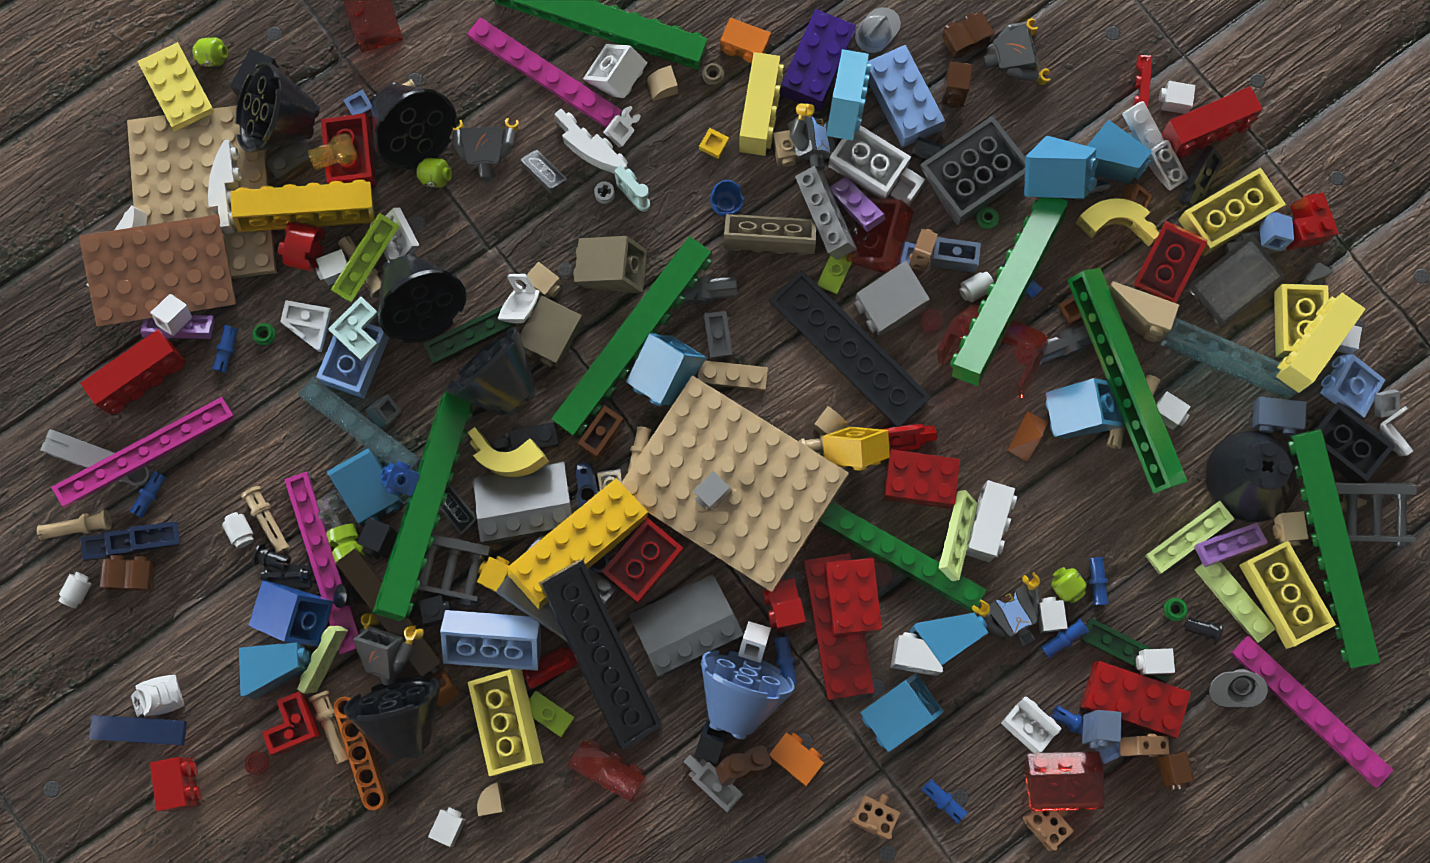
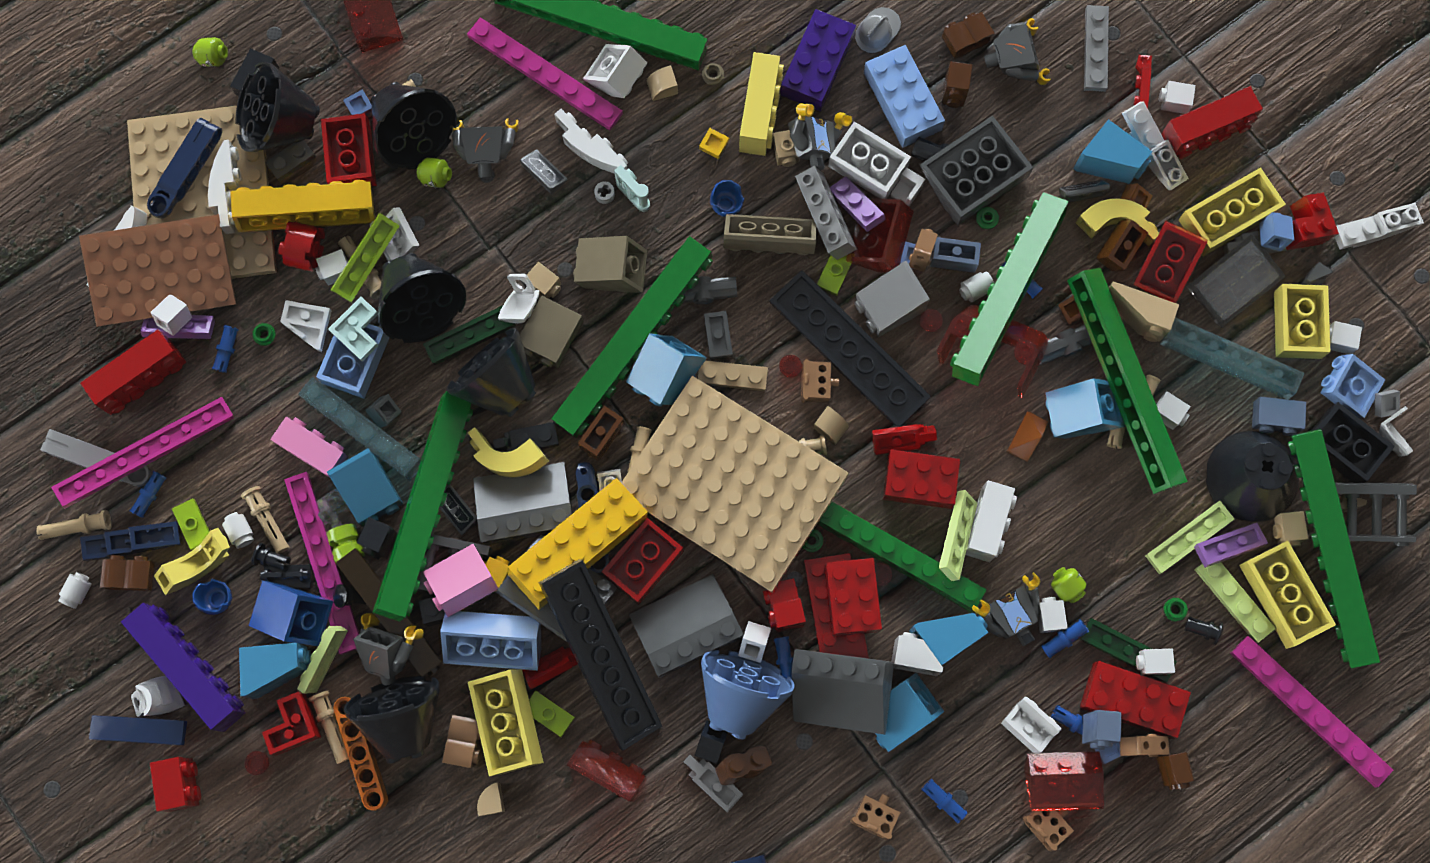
light yellow plate [138,42,215,132] -> none
clear yellow piece [308,134,357,170] -> none
blue brick [380,461,420,496] -> none
white brick [428,807,465,847] -> none
dark orange slope [429,670,459,707] -> none
white plate [603,106,640,147] -> none
light grey brick [693,471,732,511] -> none
orange brick [720,18,771,63] -> none
orange brick [769,732,824,786] -> none
yellow brick [823,427,890,470] -> none
medium azure brick [826,49,872,140] -> none
dark azure slope [1024,136,1098,199] -> none
blue pin [1089,557,1109,605] -> none
black hinge [1179,146,1223,206] -> none
light grey piece [1209,669,1268,707] -> none
light yellow brick [1276,293,1365,393] -> none
none -> dark purple brick [121,603,246,732]
none -> dark blue piece [147,118,222,219]
none -> light yellow arch [154,528,230,595]
none -> lime plate [172,498,210,550]
none -> blue hair [192,579,232,615]
none -> bright pink brick [270,417,348,478]
none -> bright pink brick [423,544,498,617]
none -> medium nougat brick [442,715,481,768]
none -> clear red plate [779,355,802,378]
none -> dark grey slope [792,649,894,735]
none -> medium nougat piece [801,359,839,403]
none -> green plate [802,529,823,552]
none -> light grey plate [1084,5,1109,92]
none -> reddish brown brick [1096,220,1148,271]
none -> white slope [1335,203,1424,250]

